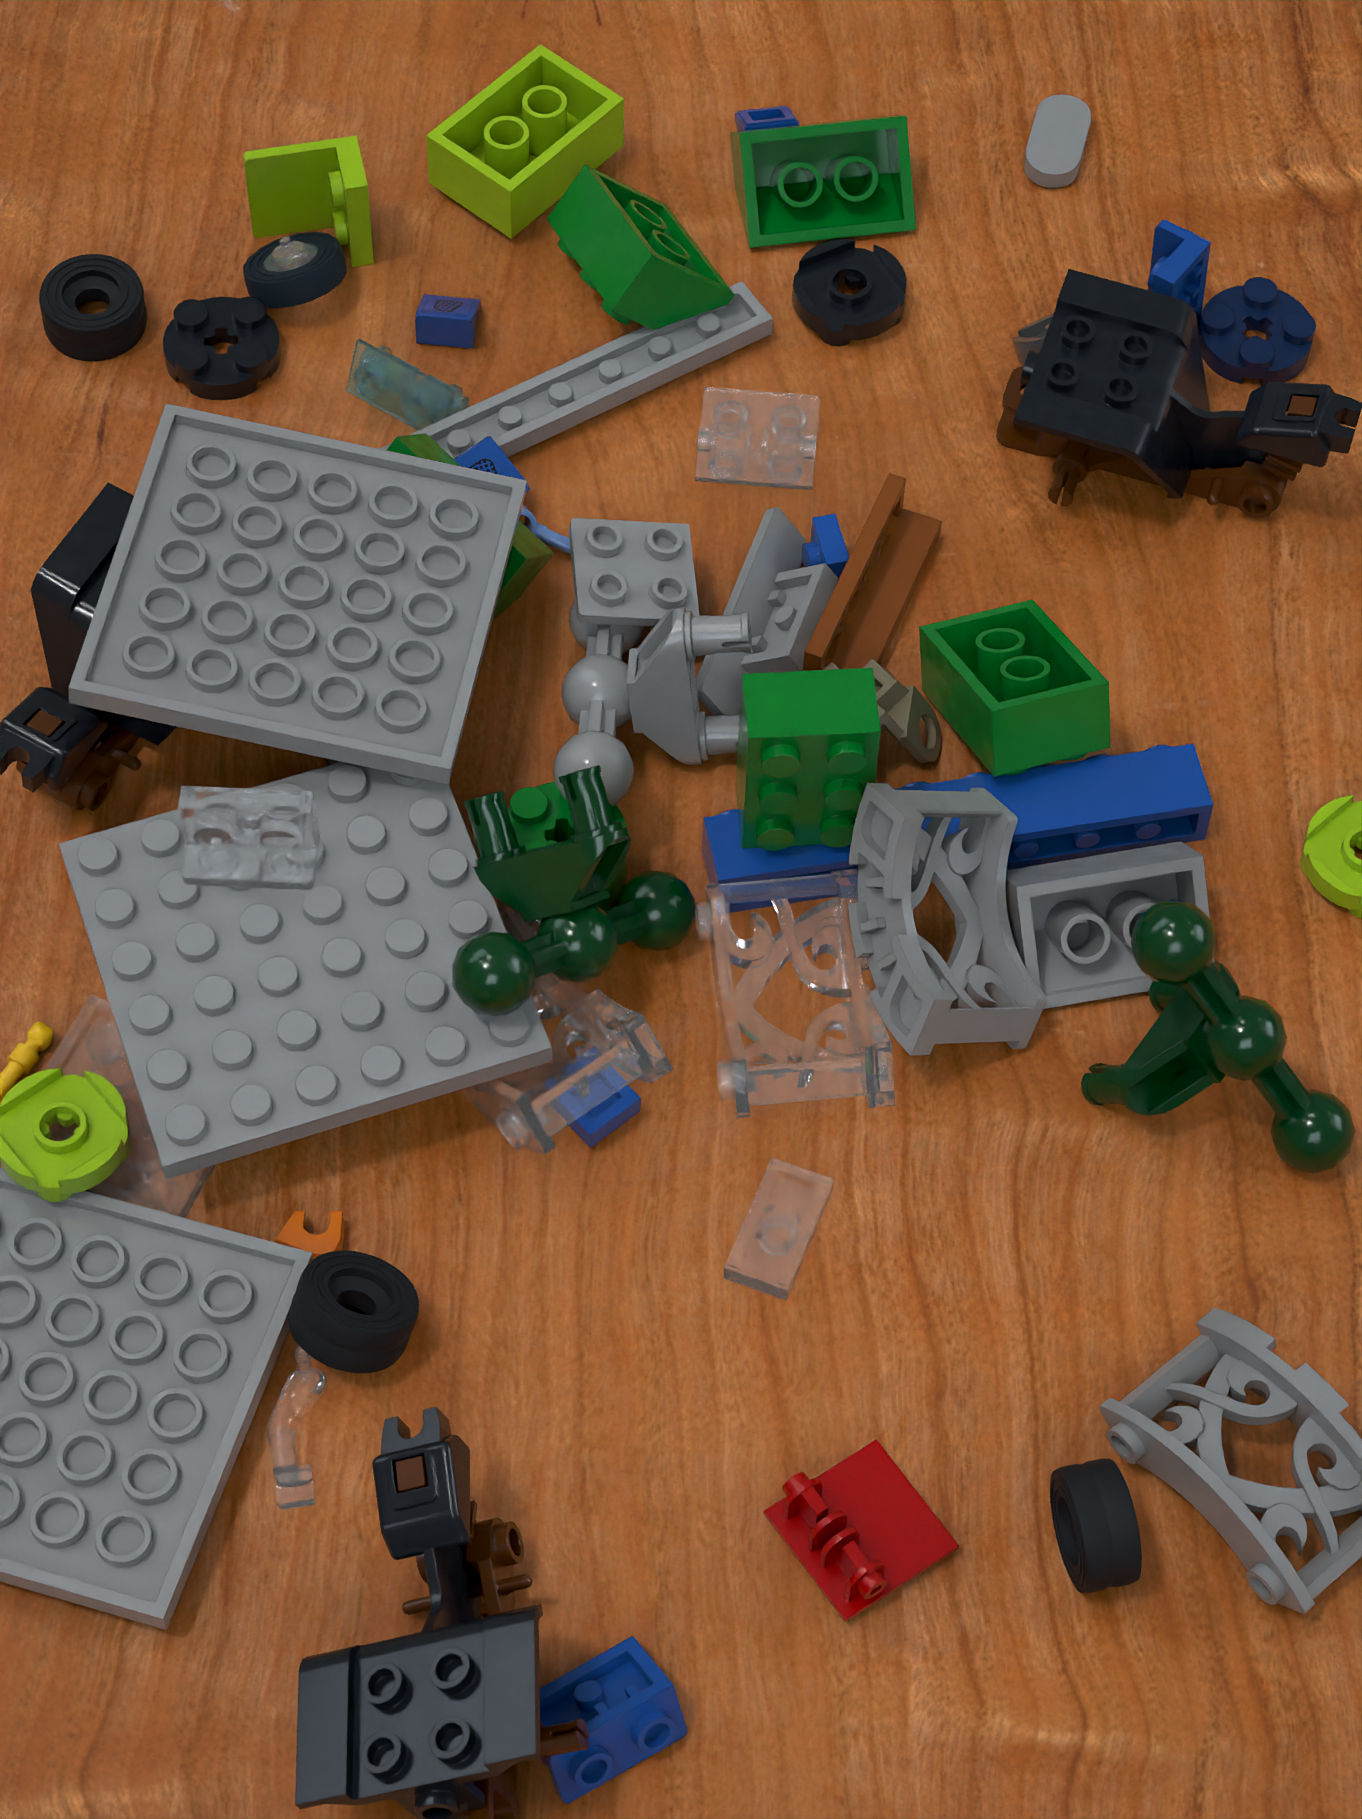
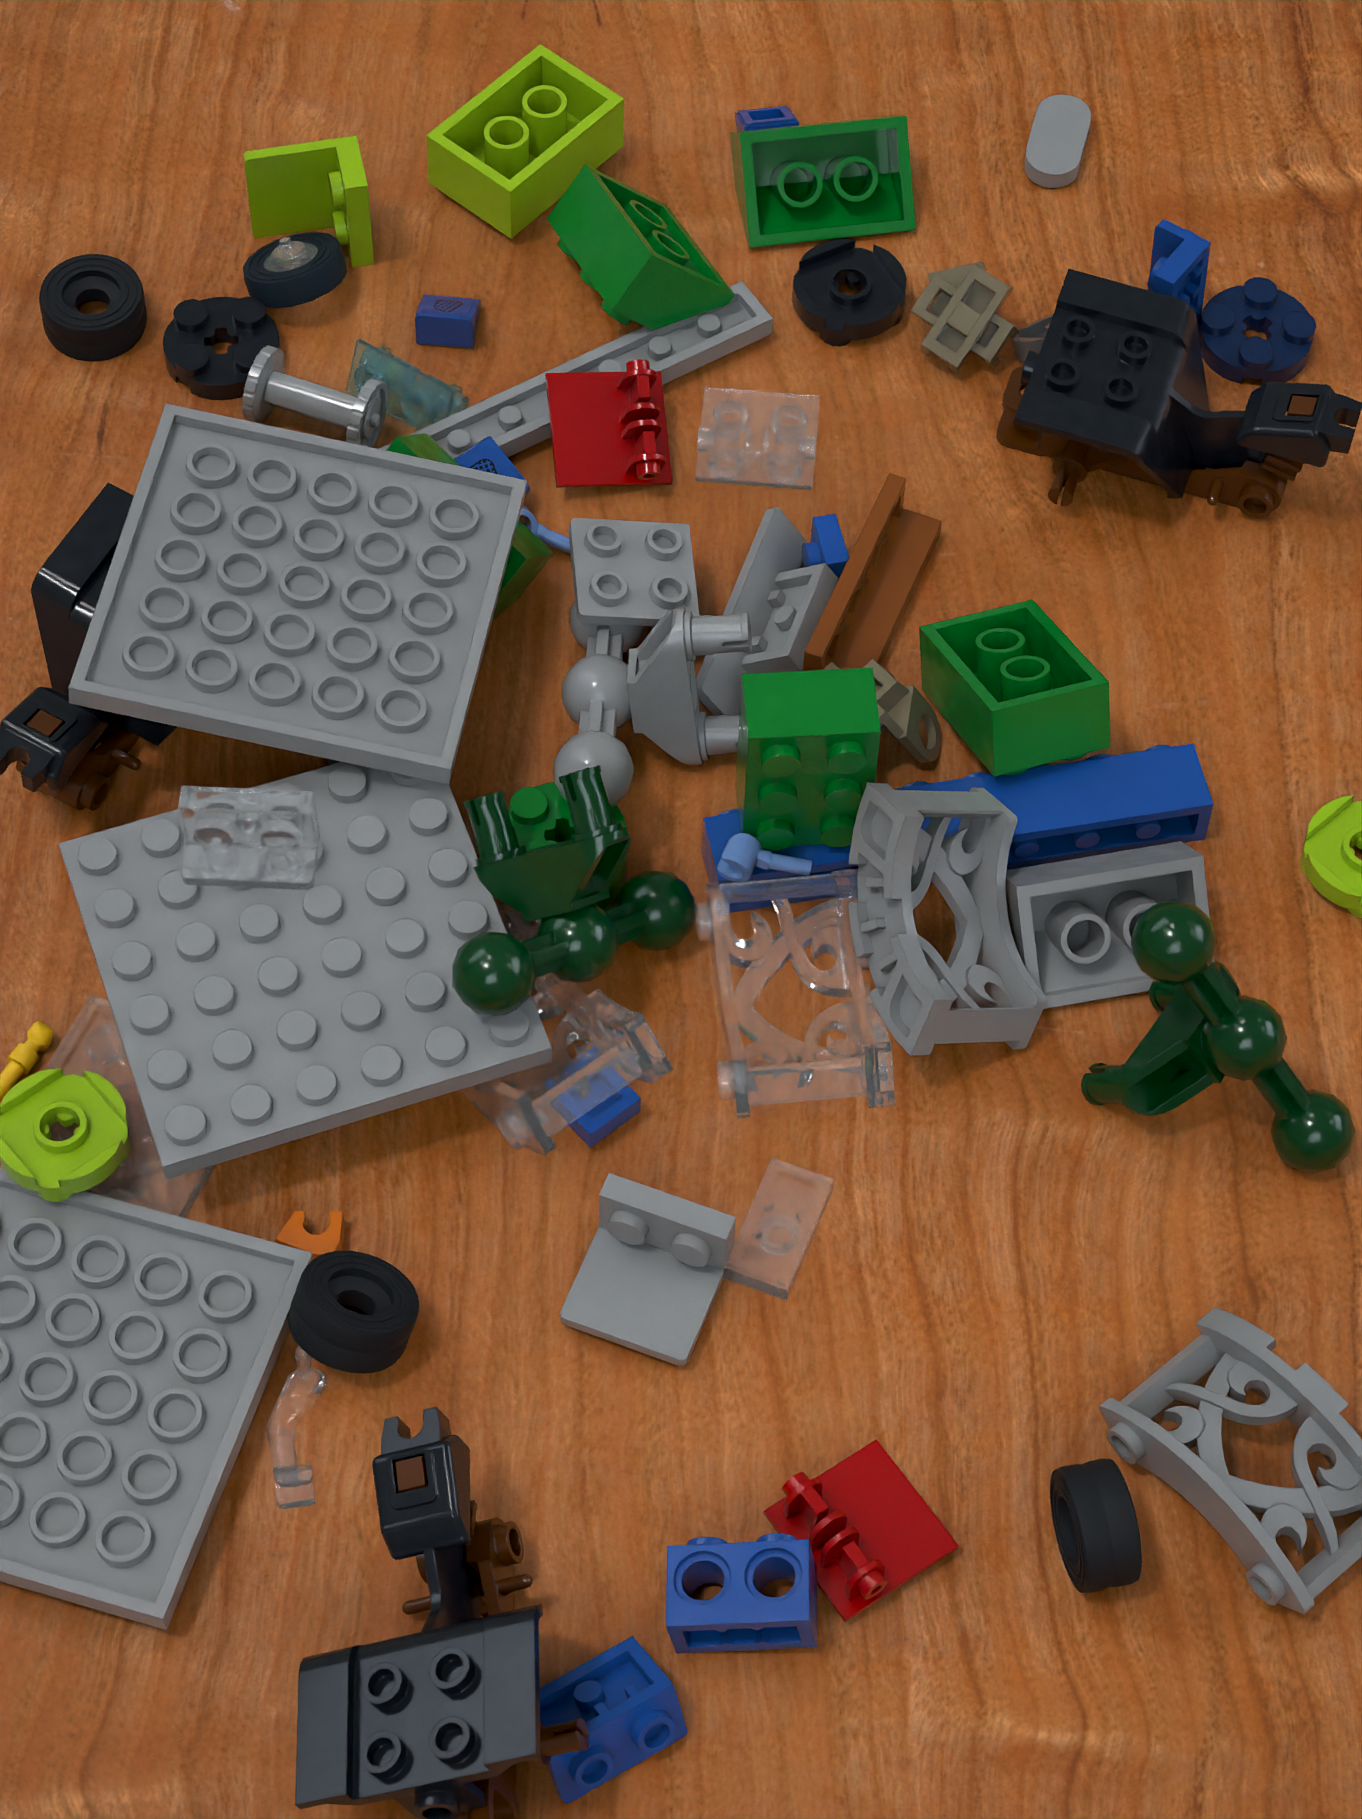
none -> light grey hose [242,345,389,448]
none -> red hinge [545,359,672,488]
none -> light grey bracket [560,1173,736,1366]
none -> blue brick [666,1533,817,1653]
none -> medium blue hand [717,833,812,883]
none -> dark tan piece [910,261,1019,374]

